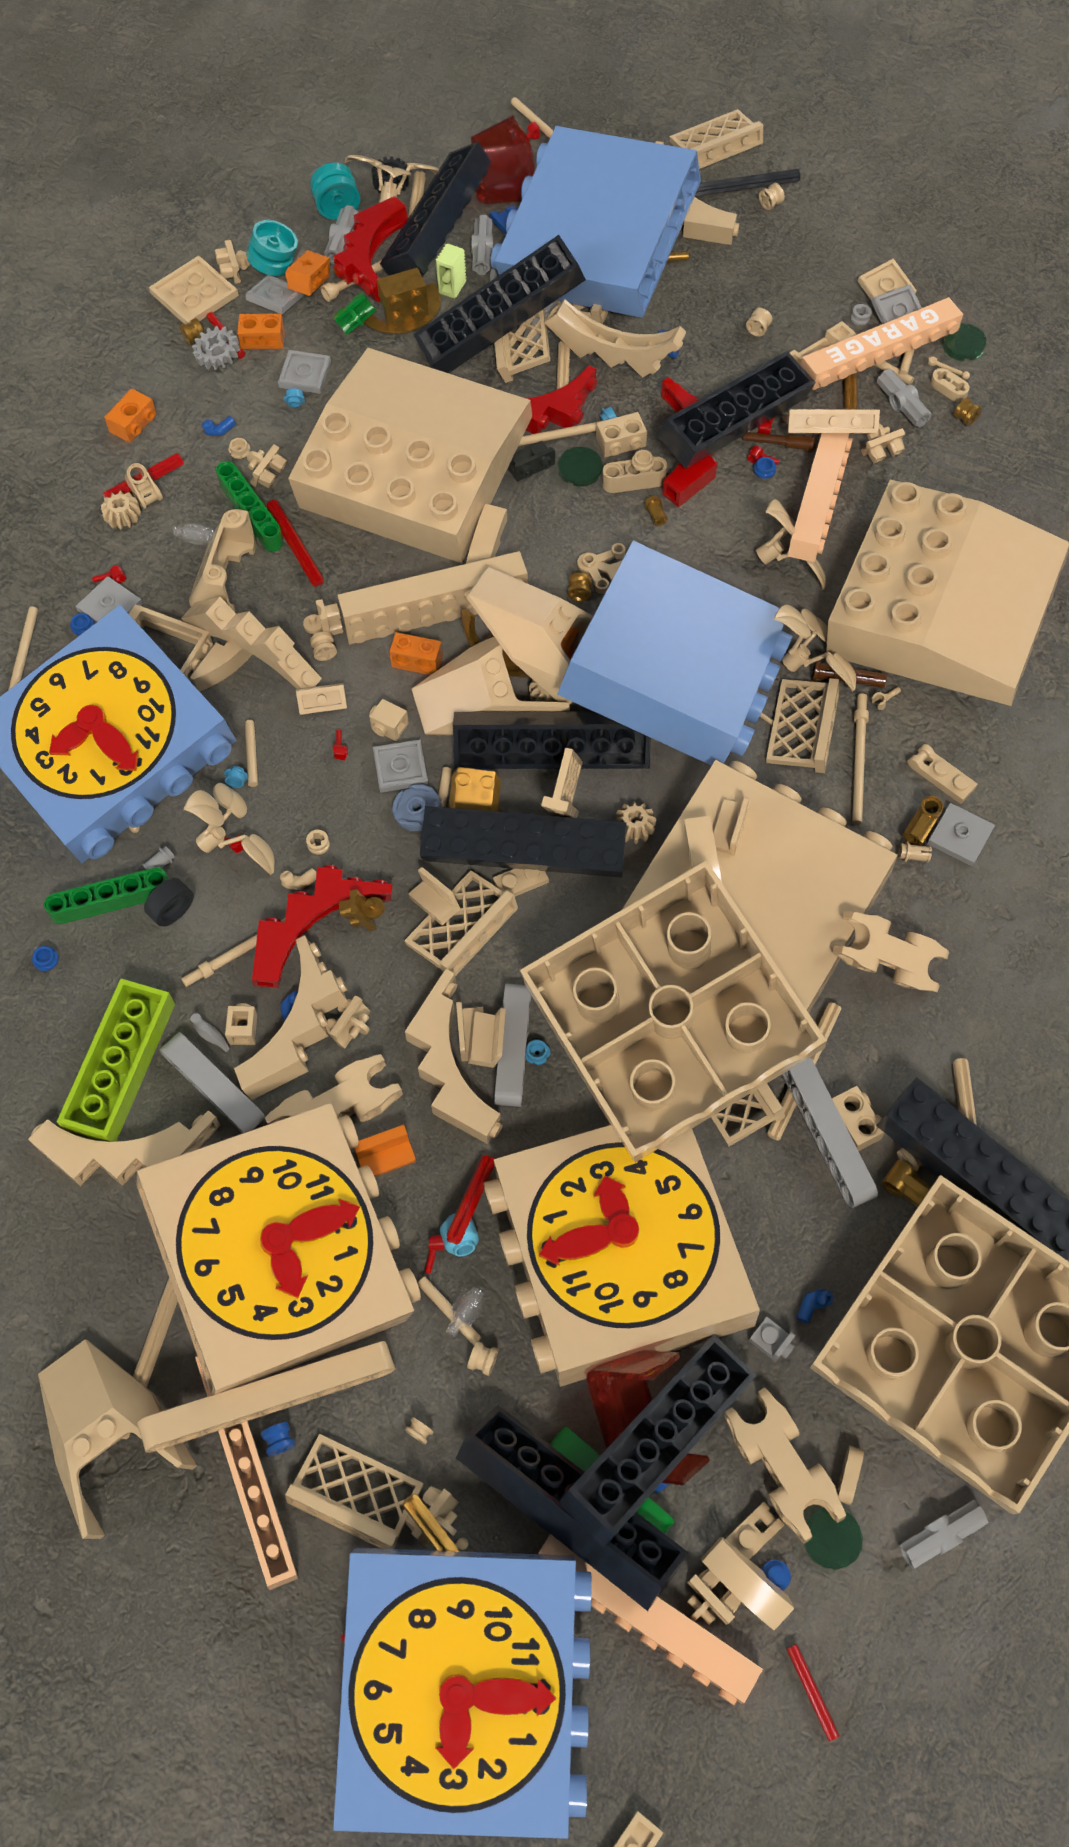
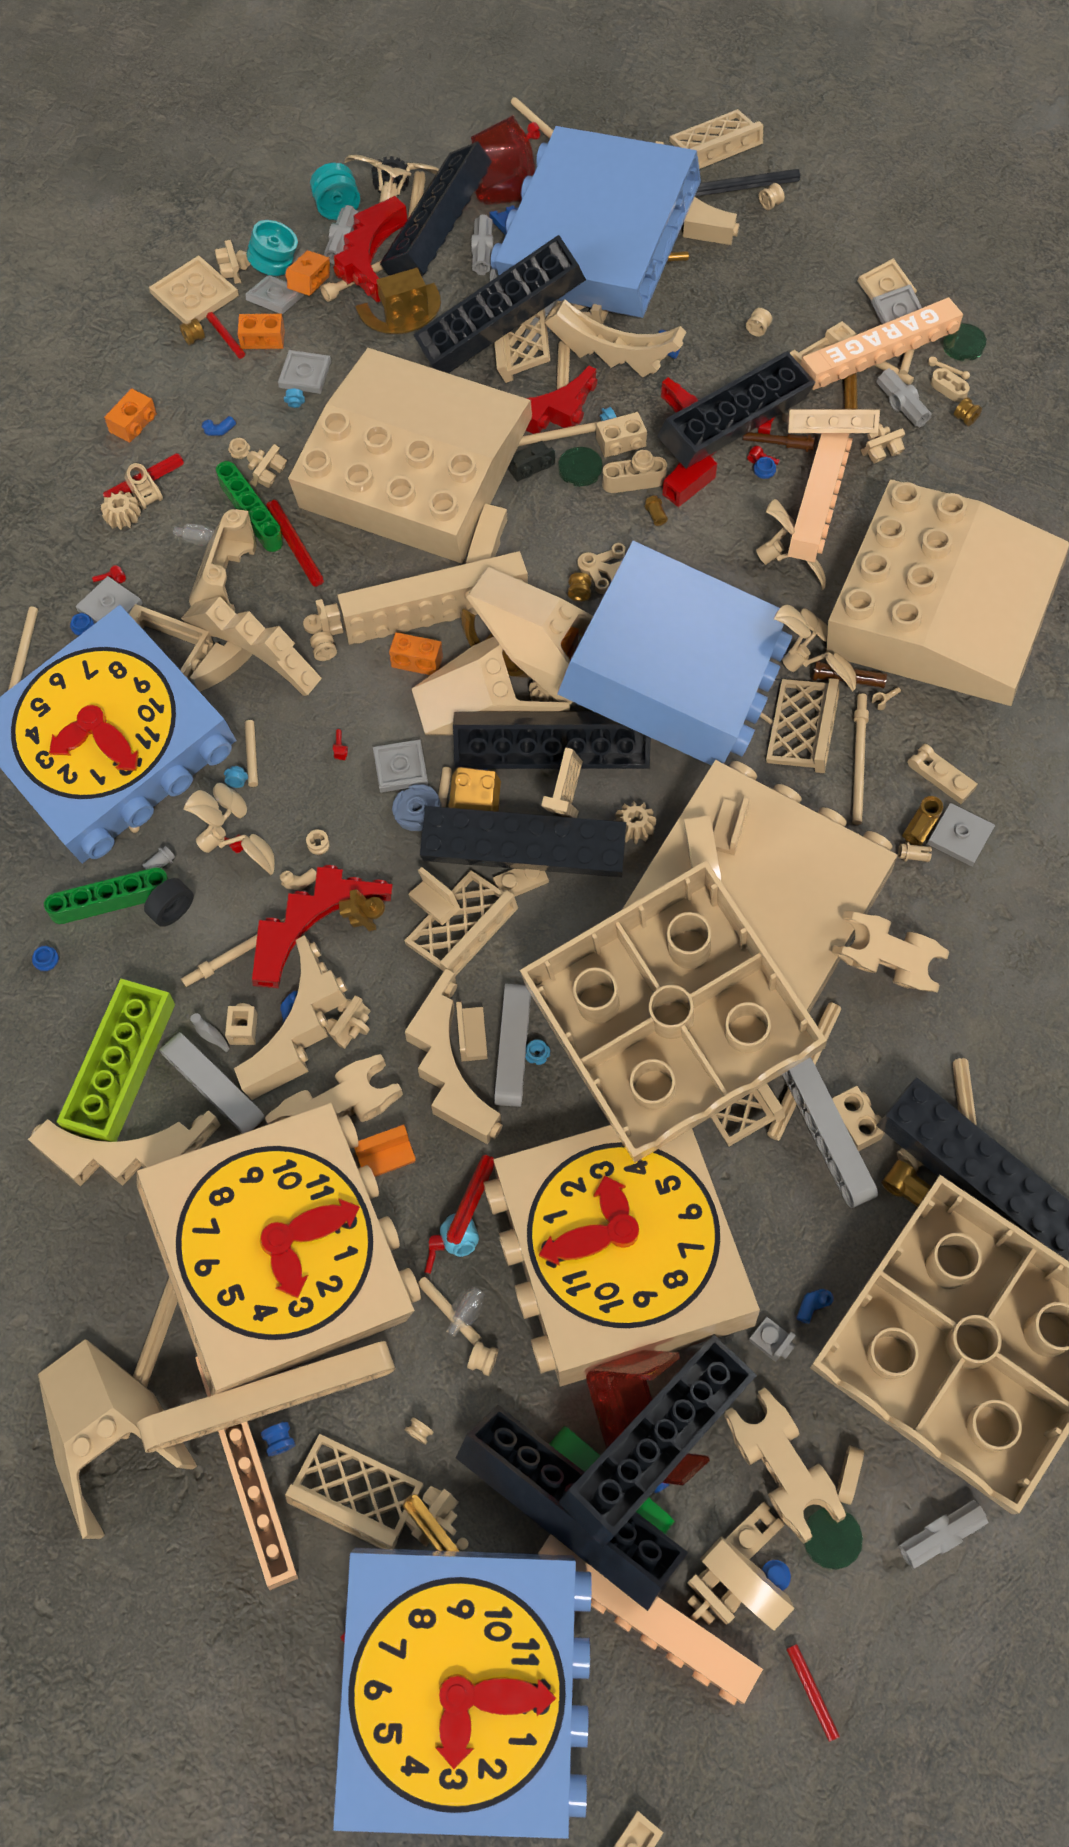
light grey gear [192,326,240,370] -> none
tan plate [296,683,347,715] -> none
green hips [333,292,376,335] -> none
tan brick [369,699,409,741] -> none
yellowish green brick [436,244,467,298] -> none
tan panel [468,1008,506,1068] -> none
light grey bush [851,304,872,325] -> none

